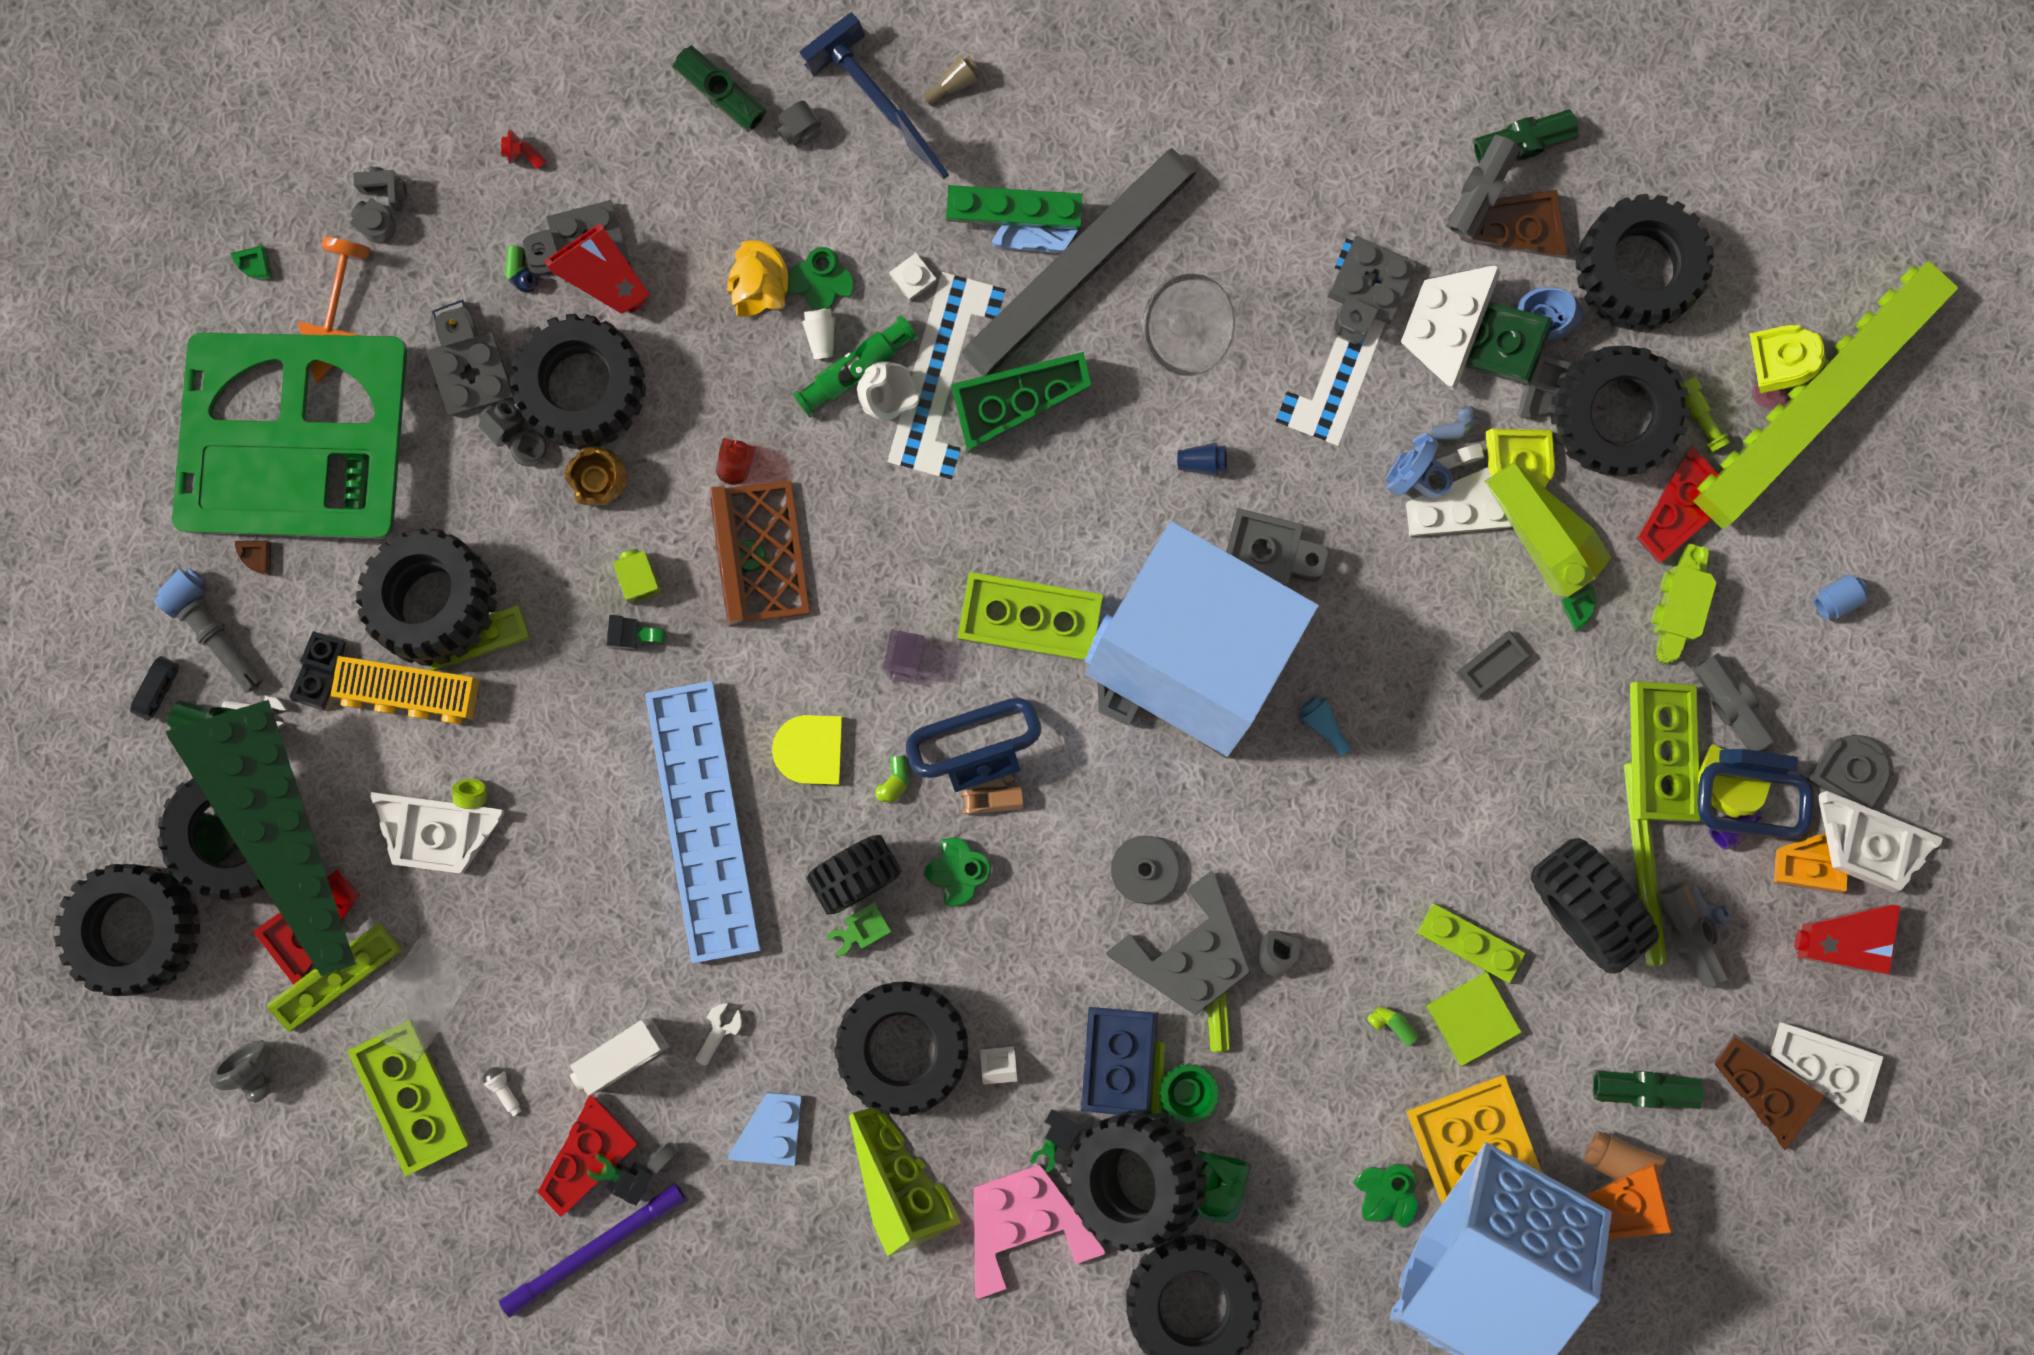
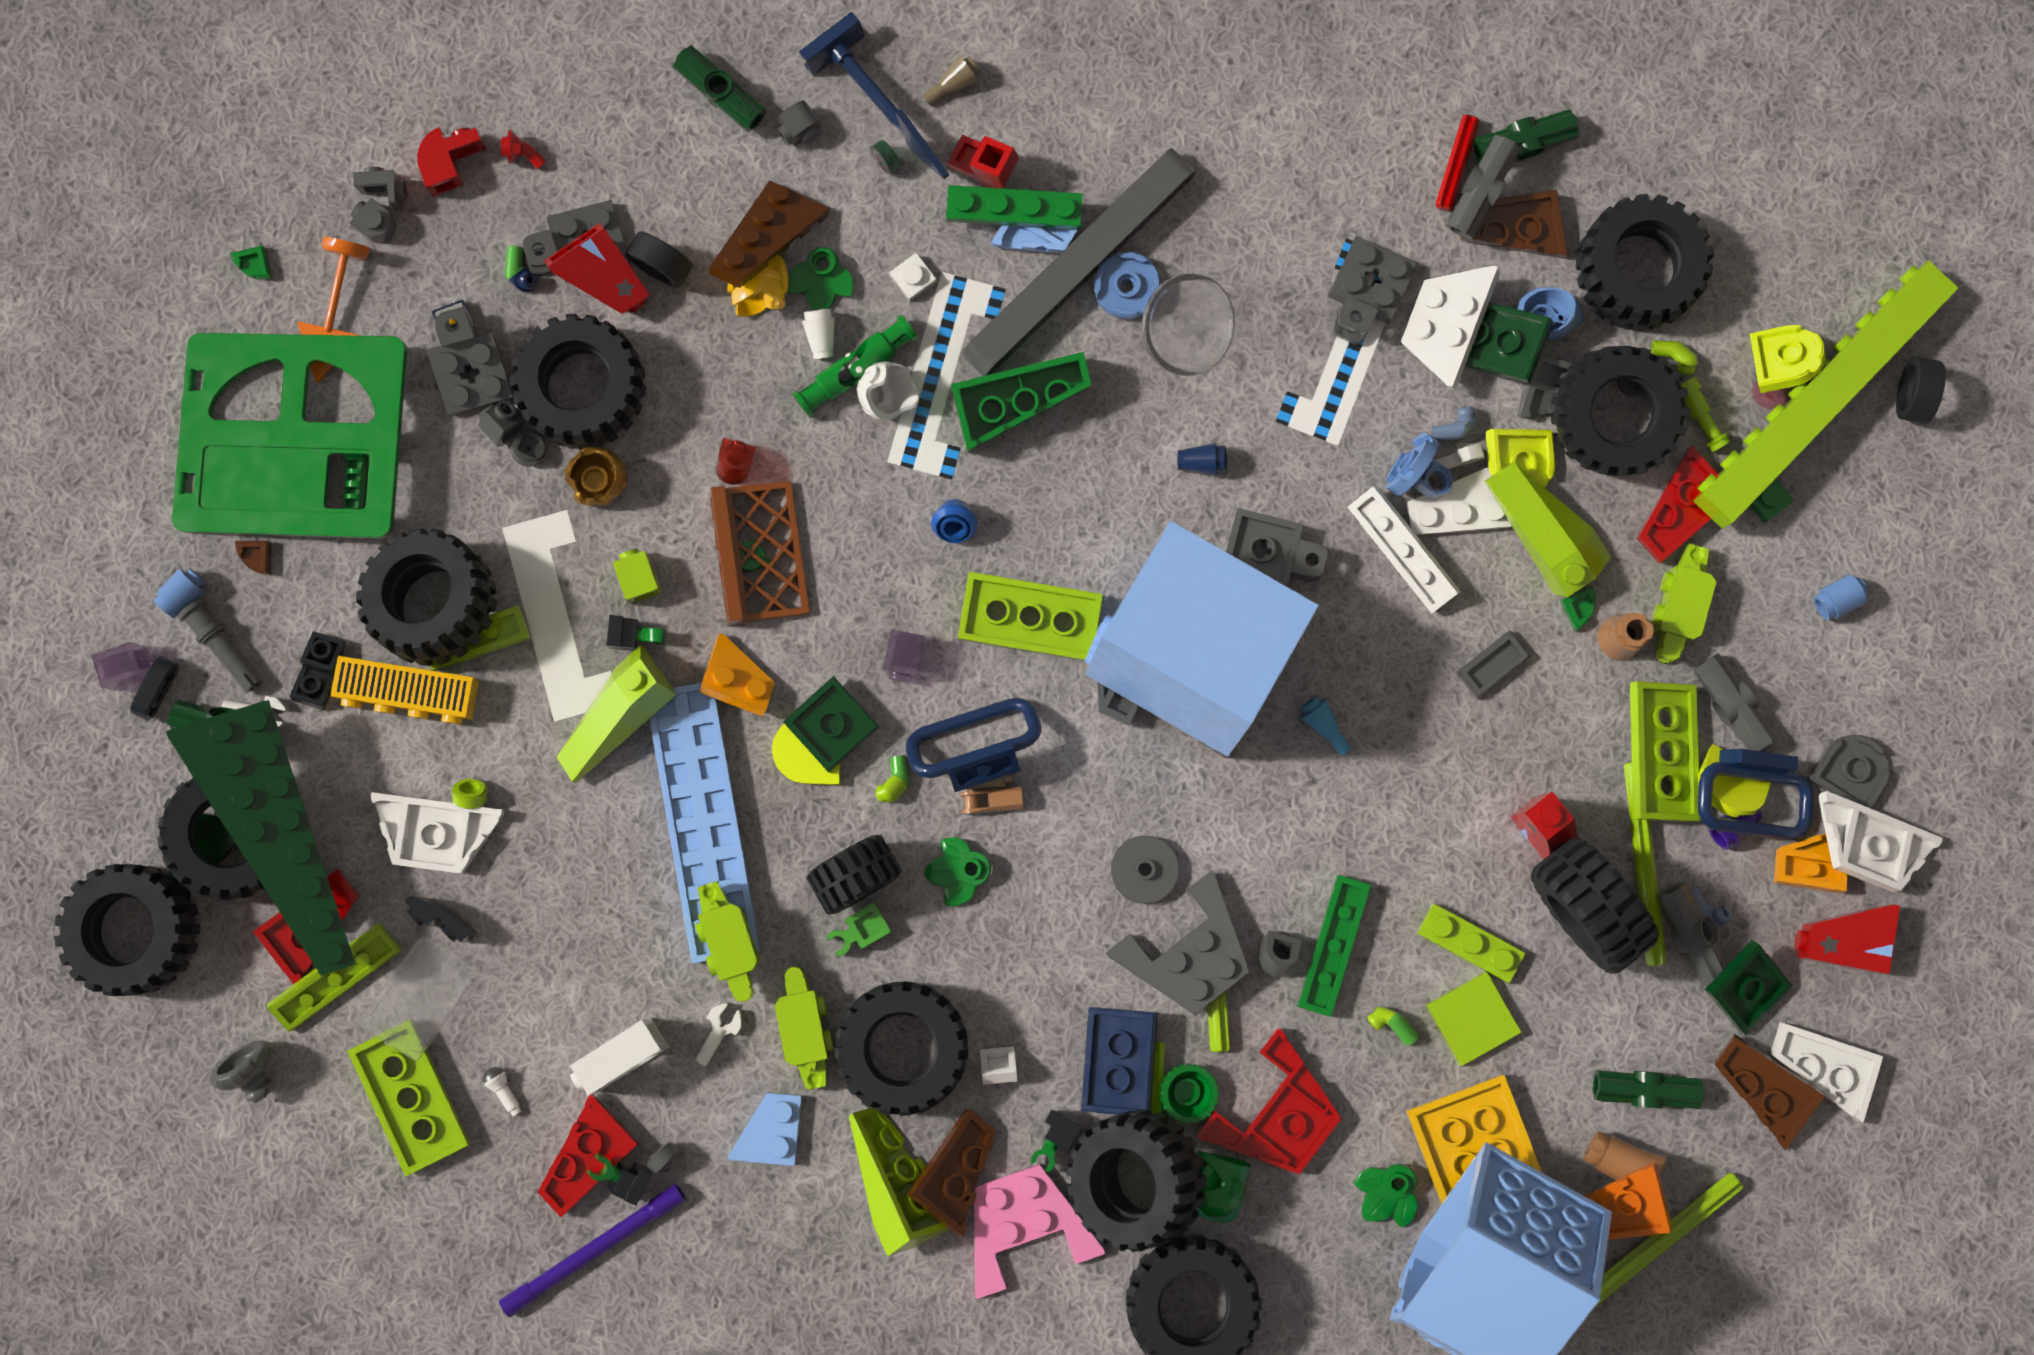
none -> clear purple brick [91,642,152,690]
none -> black slope [404,896,477,942]
none -> red brick [417,127,486,196]
none -> white sticker [502,510,611,722]
none -> lime wedge [557,645,677,783]
none -> black tyre [625,231,693,288]
none -> lime hinge [695,881,761,1003]
none -> light orange wing [699,633,775,717]
none -> reddish brown wing [709,180,830,288]
none -> lime hinge [775,966,834,1090]
none -> dark green tile [783,676,880,773]
none -> clear green tile [870,140,900,175]
none -> reddish brown wing [907,1109,996,1237]
none -> blue cone [931,499,978,543]
none -> red brick [947,134,1019,189]
none -> medium blue plate [1094,252,1160,319]
none -> red wing [1196,1028,1341,1174]
none -> green plate [1297,875,1371,1017]
none -> white plate [1348,485,1461,614]
none -> red axle [1436,114,1479,212]
none -> red slope [1510,791,1578,859]
none -> lime axle [1591,1173,1743,1311]
none -> medium nougat plant [1598,613,1654,661]
none -> lime arm [1651,340,1698,376]
none -> dark green tile [1704,940,1793,1035]
none -> green plate [1750,479,1794,523]
none -> black tyre [1896,357,1946,424]

